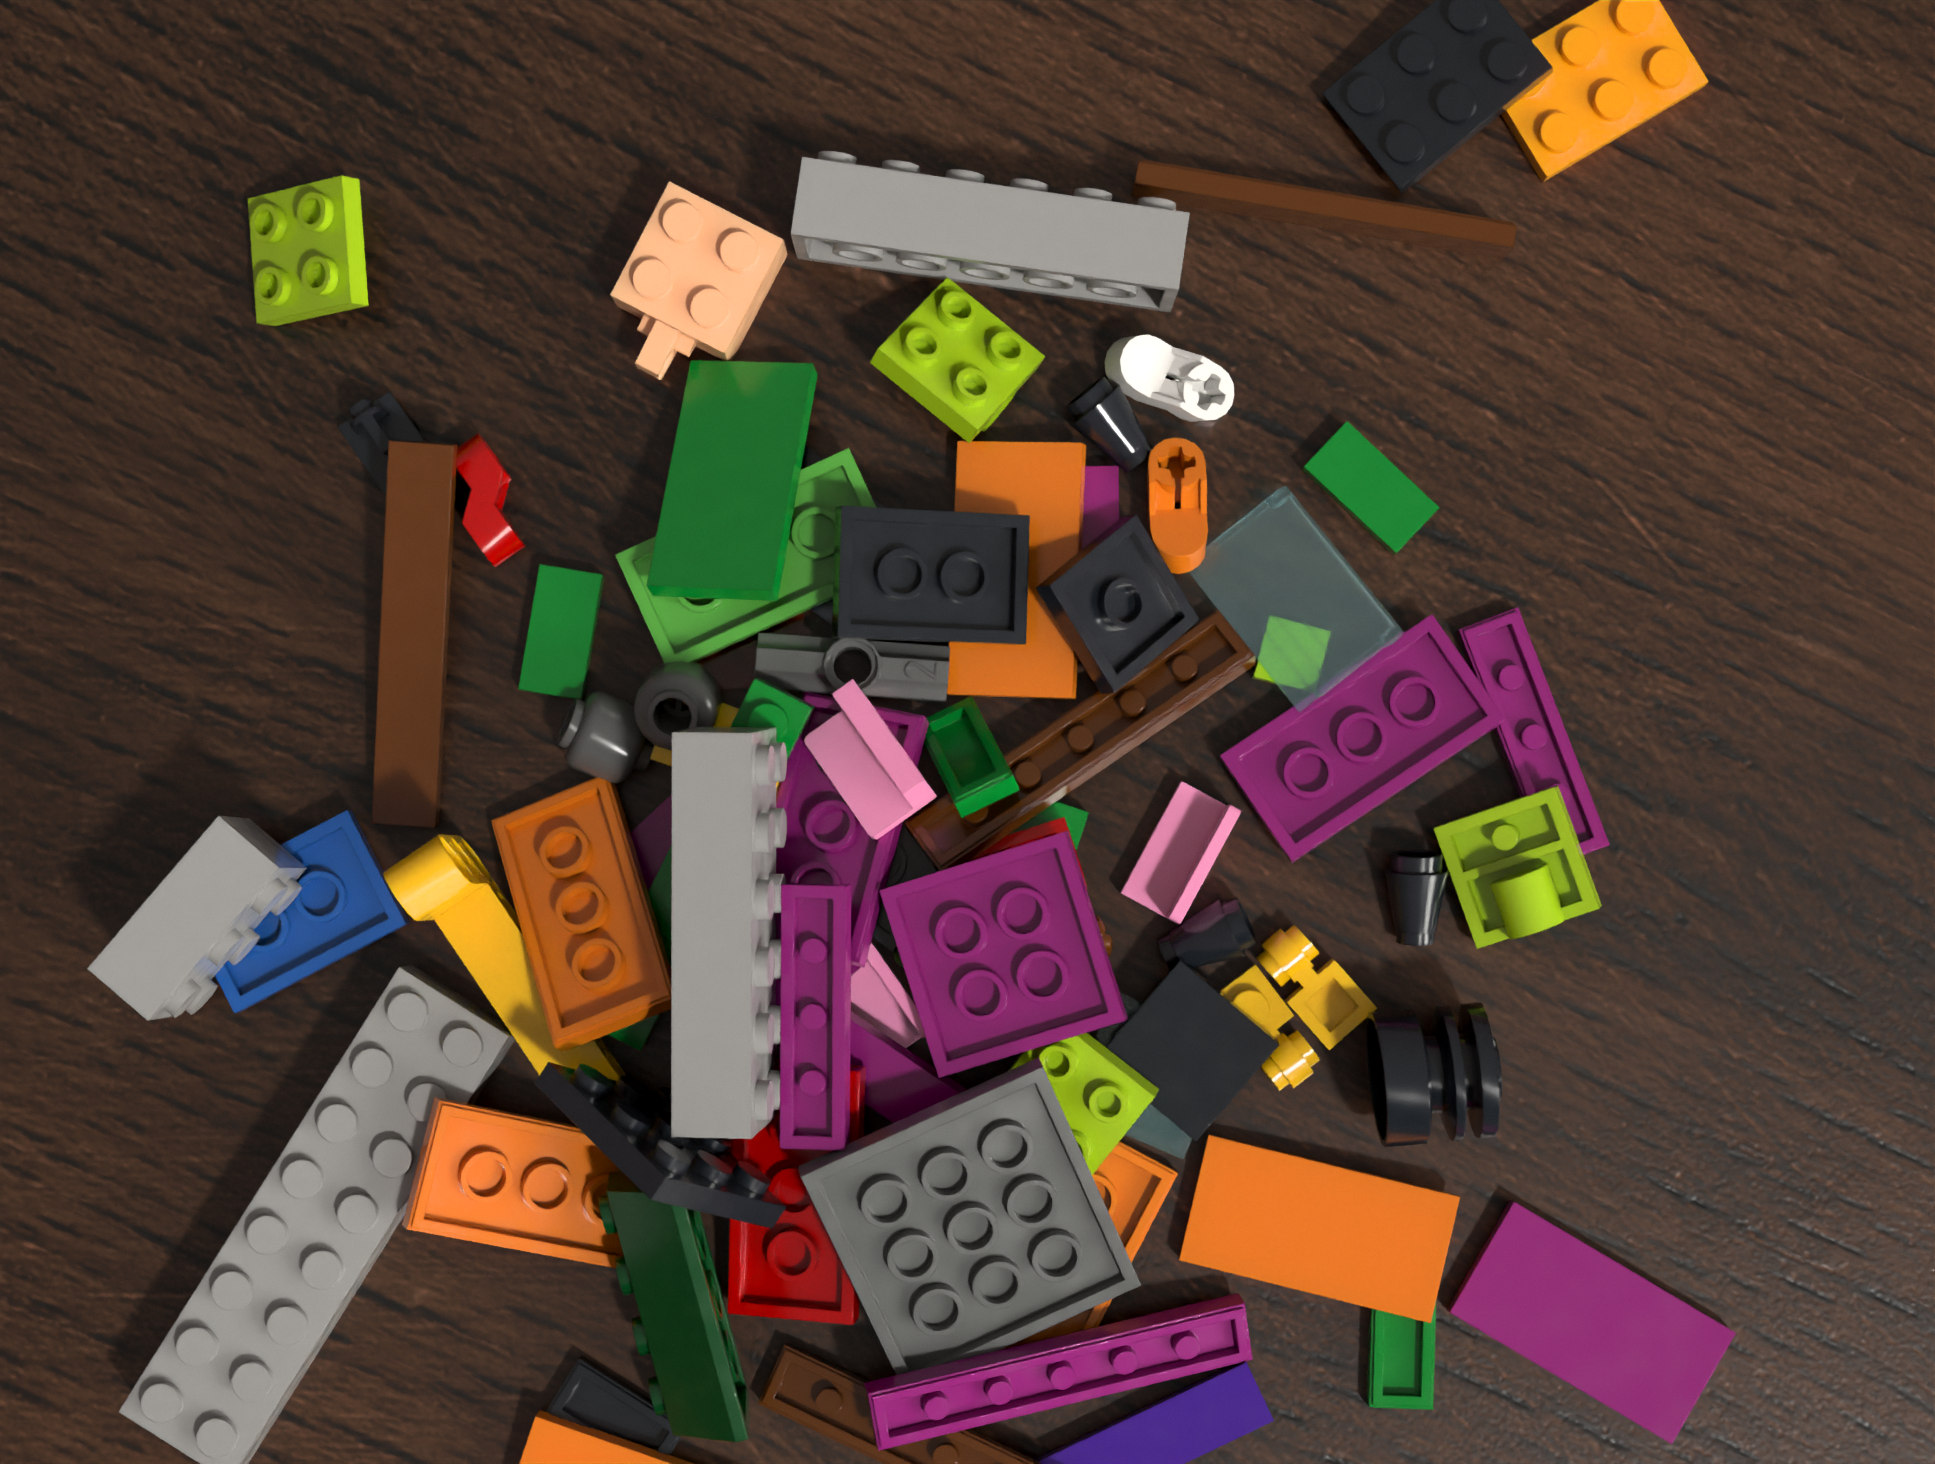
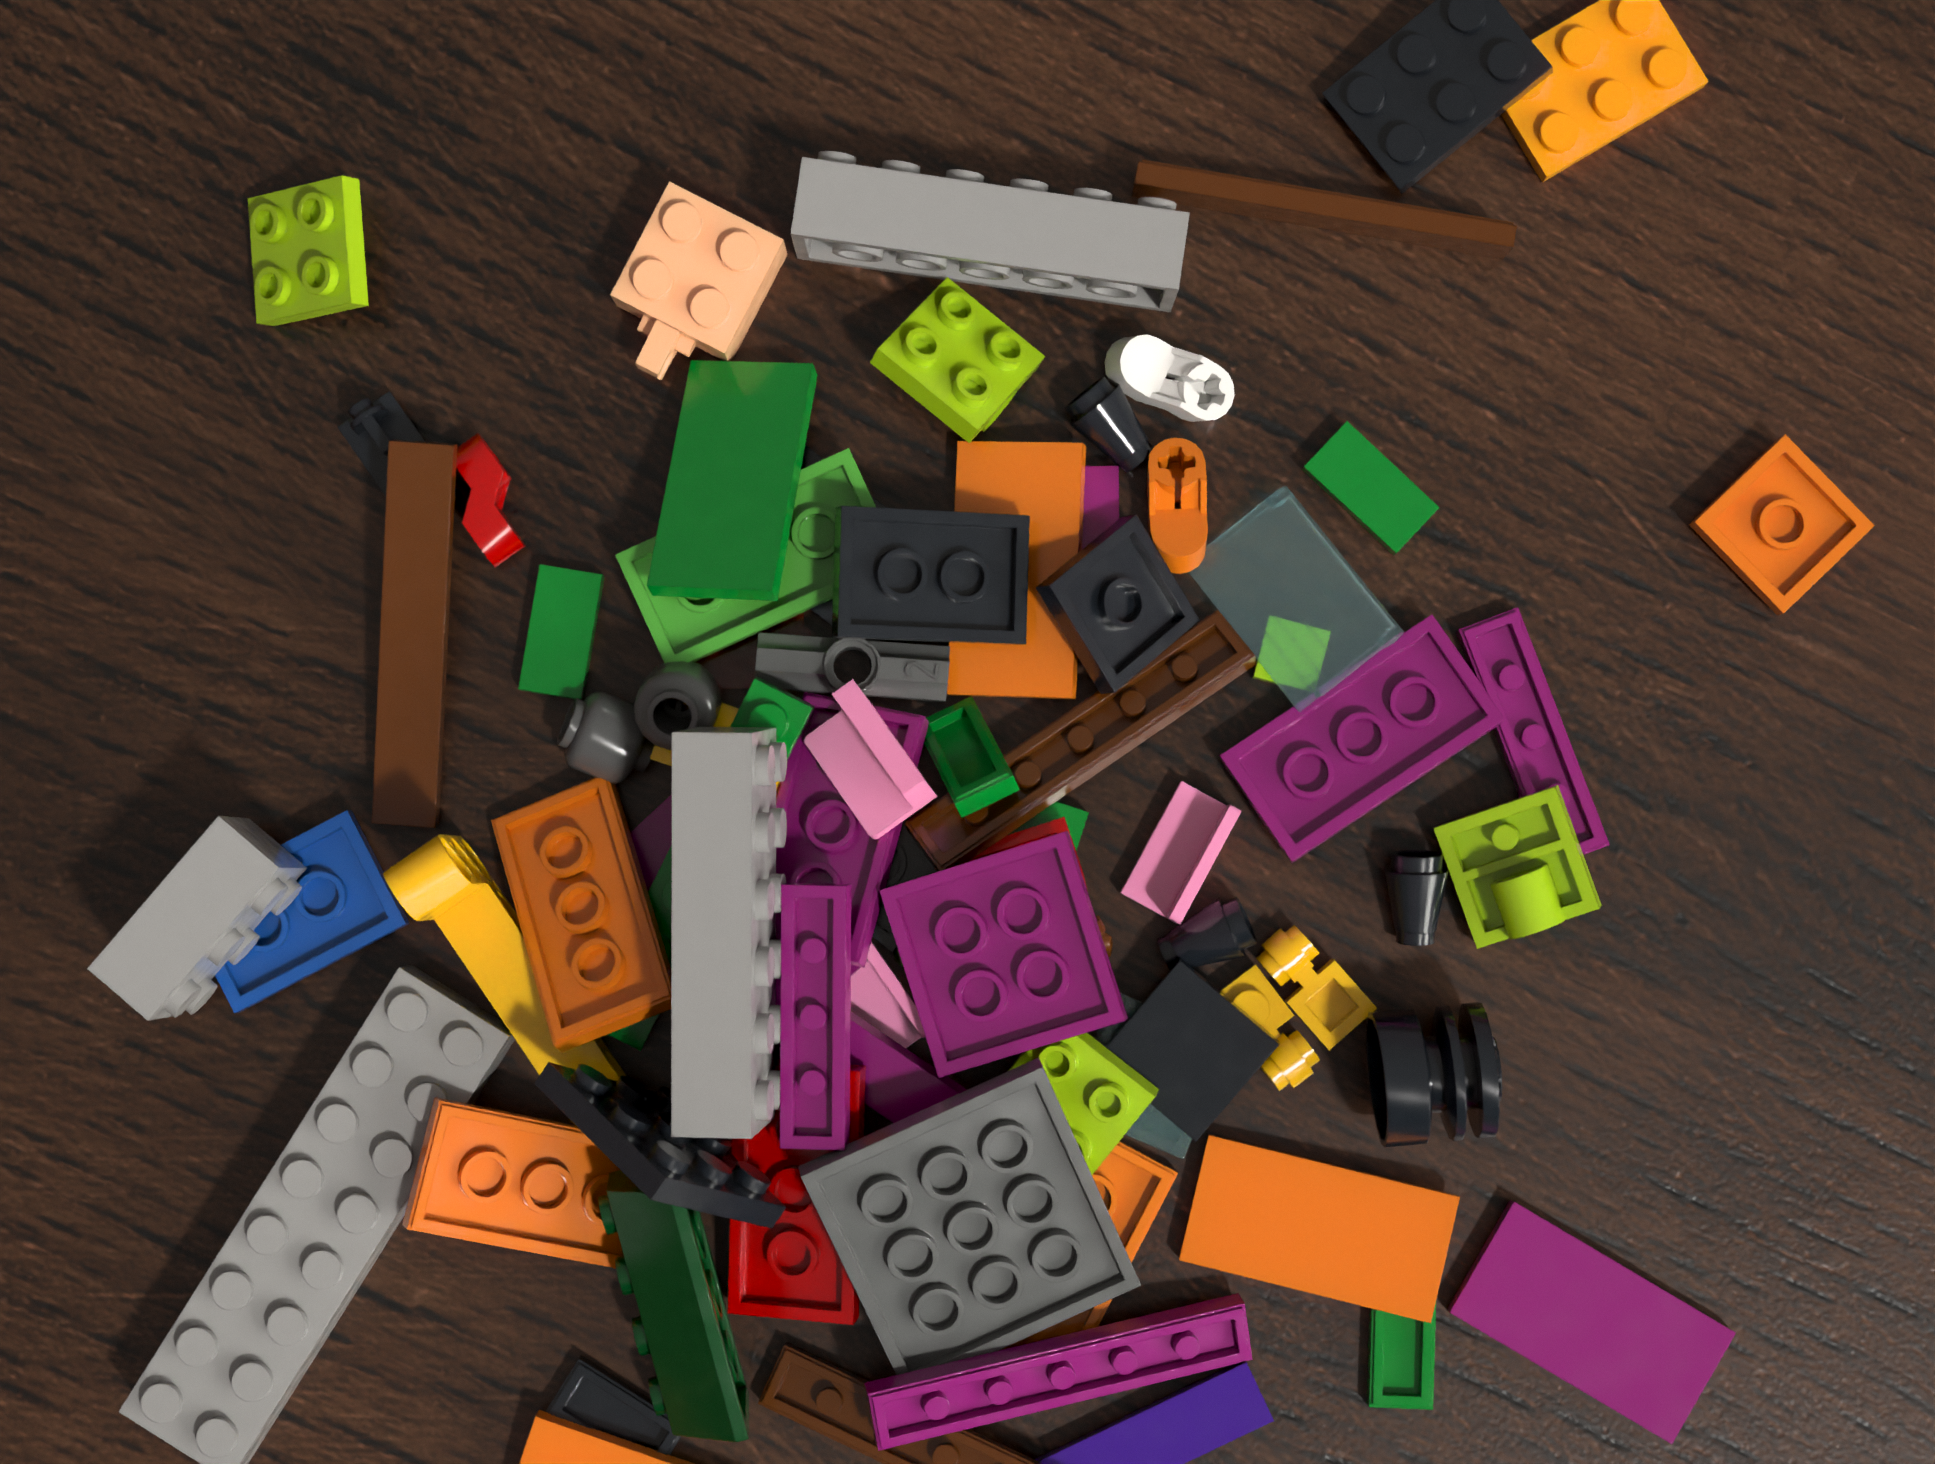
none -> orange plate [1689,434,1875,616]

